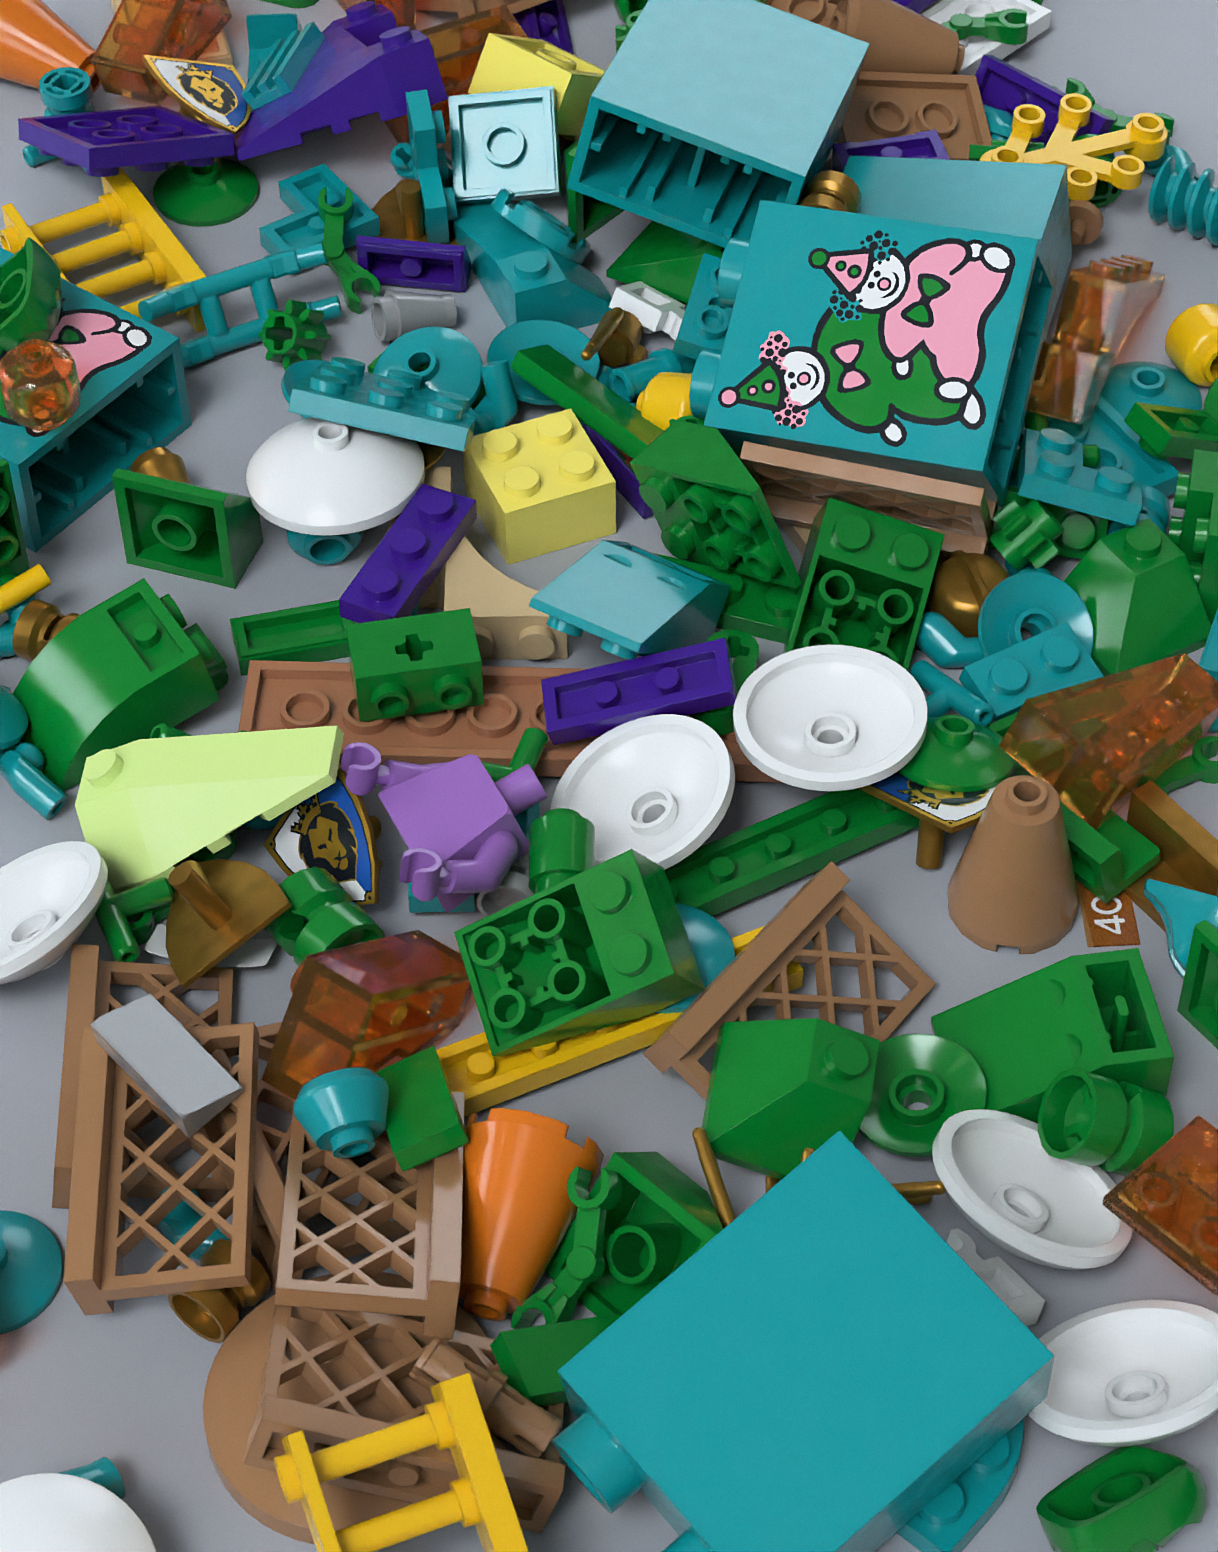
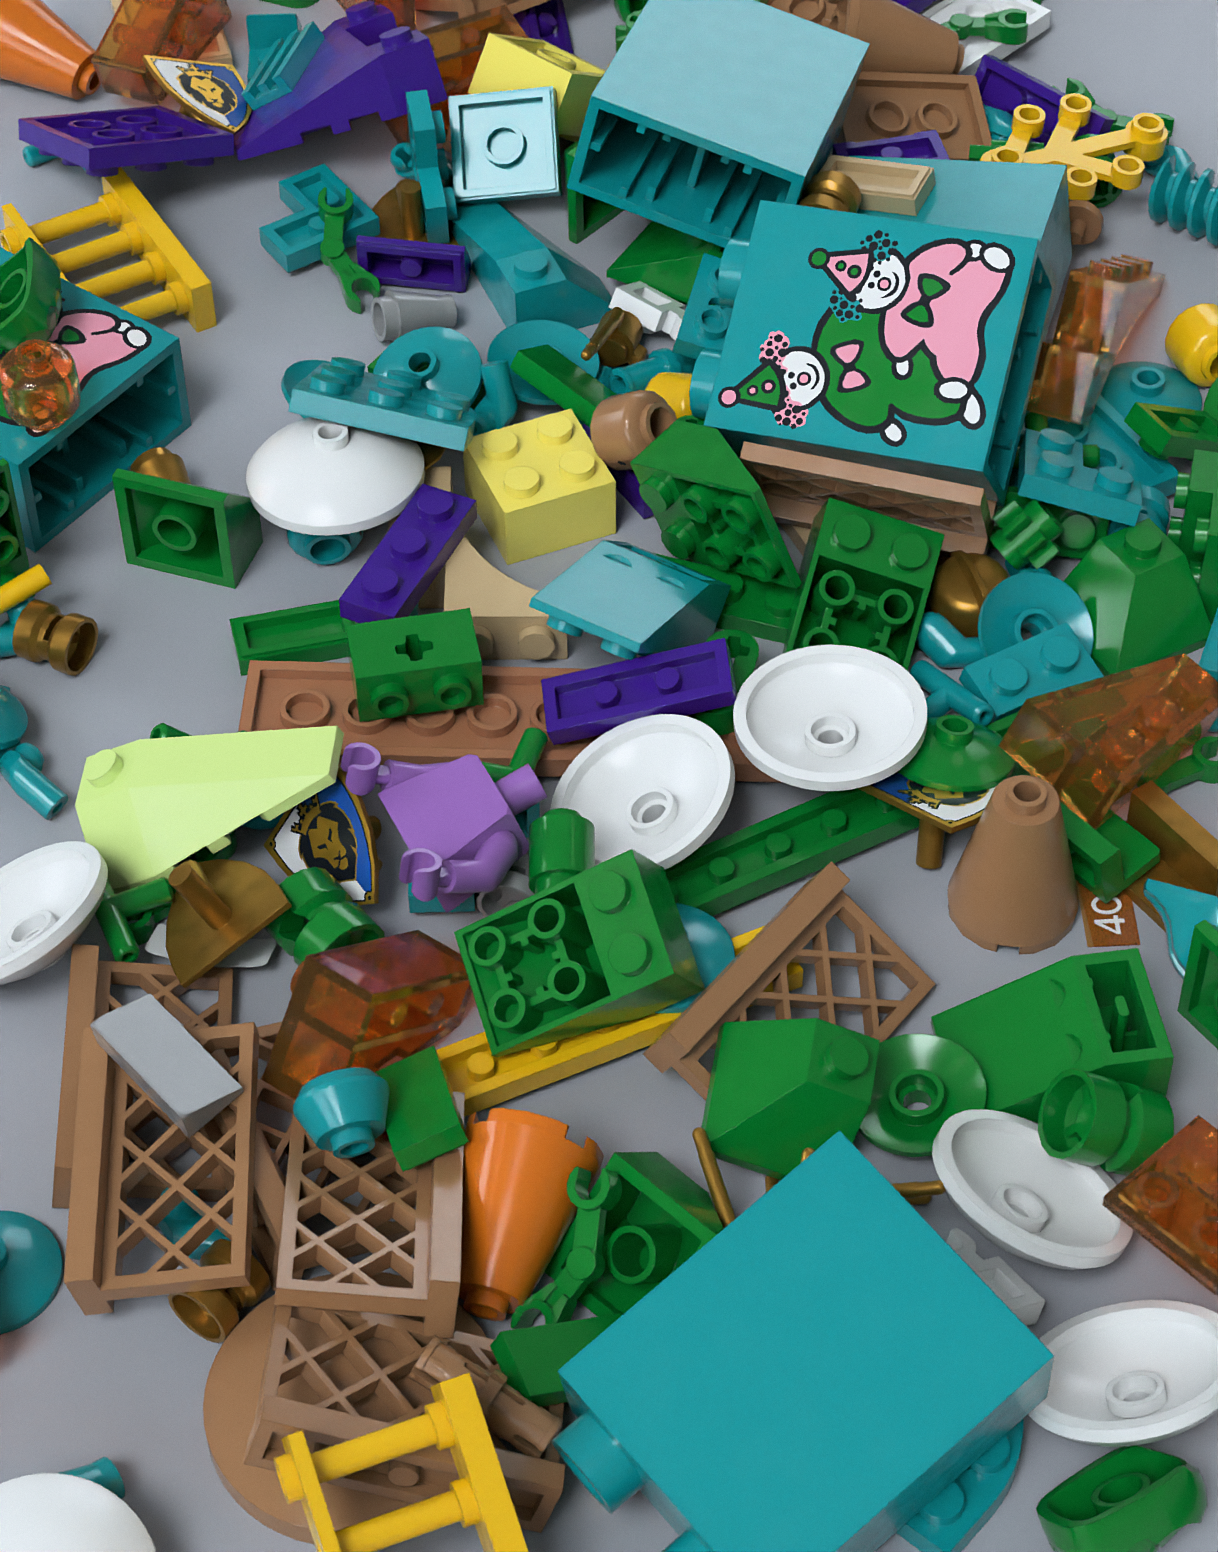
green piece [13,578,229,792] -> none
teal wheel [39,67,95,116] -> none
teal piece [138,242,343,368] -> none
green dish [153,157,259,227] -> none
green gear [259,300,331,370] -> none
teal tile [491,188,592,265] -> none
none -> medium nougat head [590,390,677,471]
none -> tan tile [819,155,936,216]

